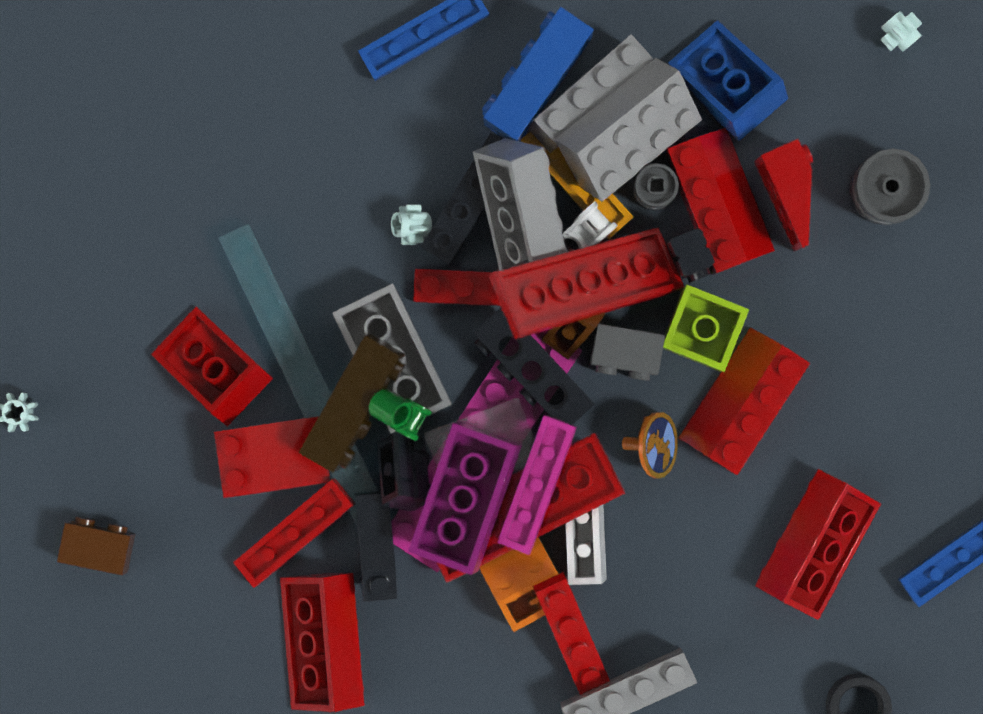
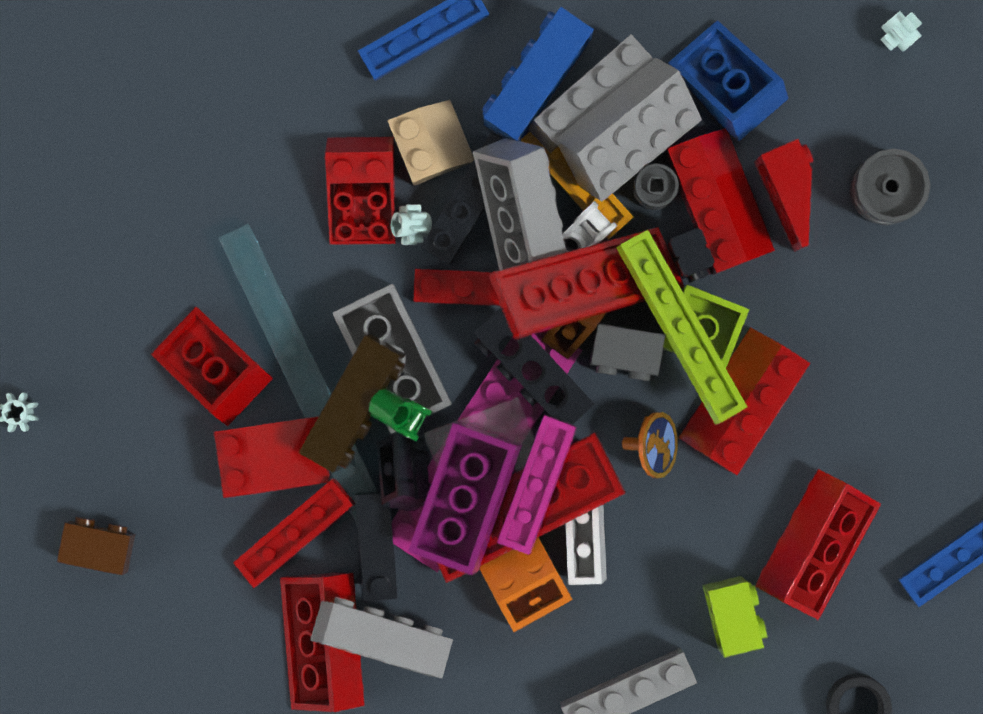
red plate [532,572,610,695] -> none
none -> light grey brick [310,597,453,678]
none -> red slope [325,137,396,245]
none -> tan slope [388,100,474,186]
none -> lime plate [616,230,747,425]
none -> lime brick [702,576,767,657]

